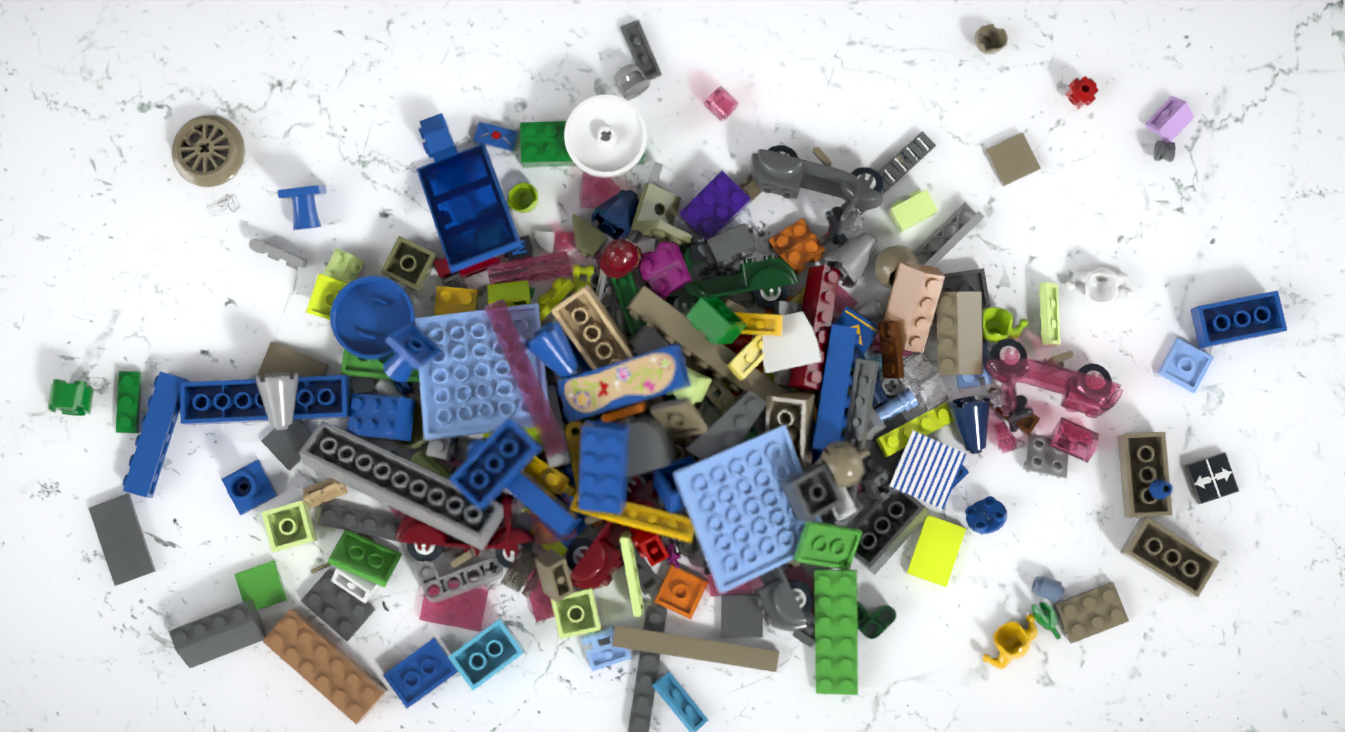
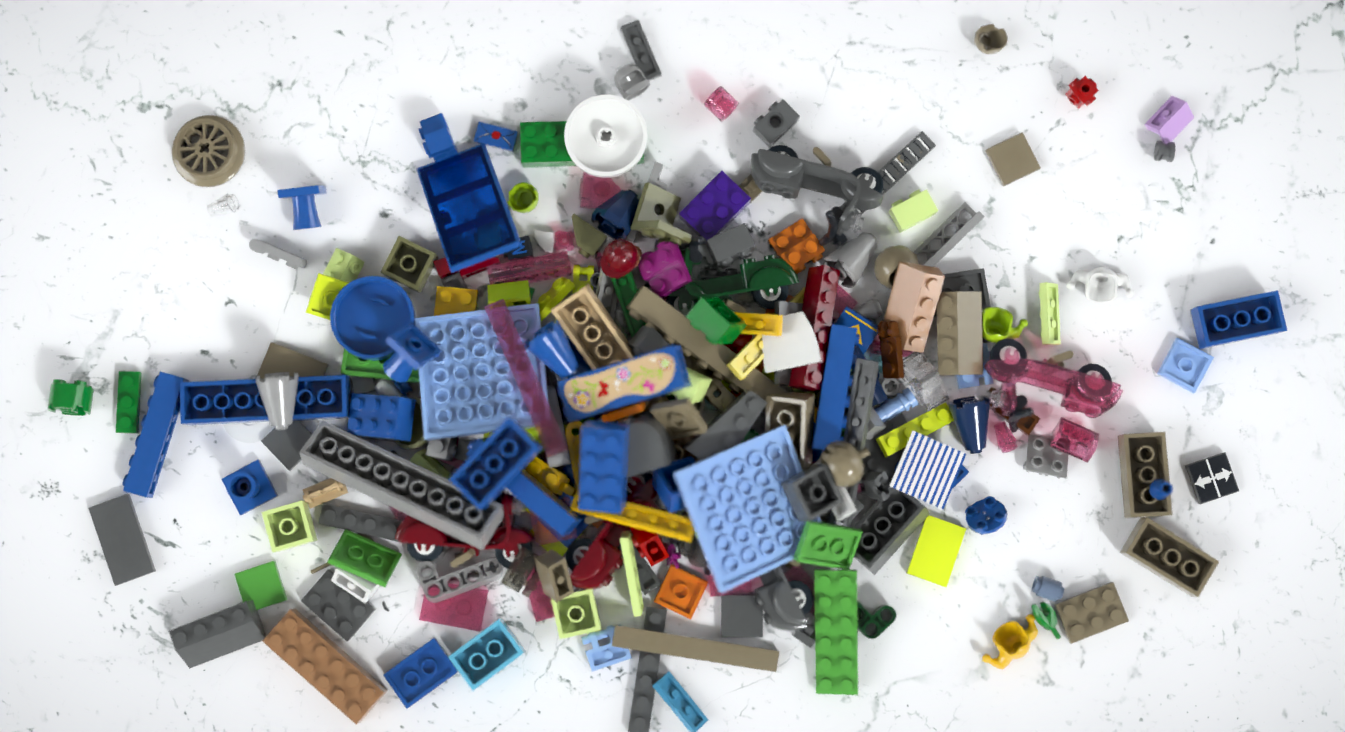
none -> dark grey brick [753,99,800,148]

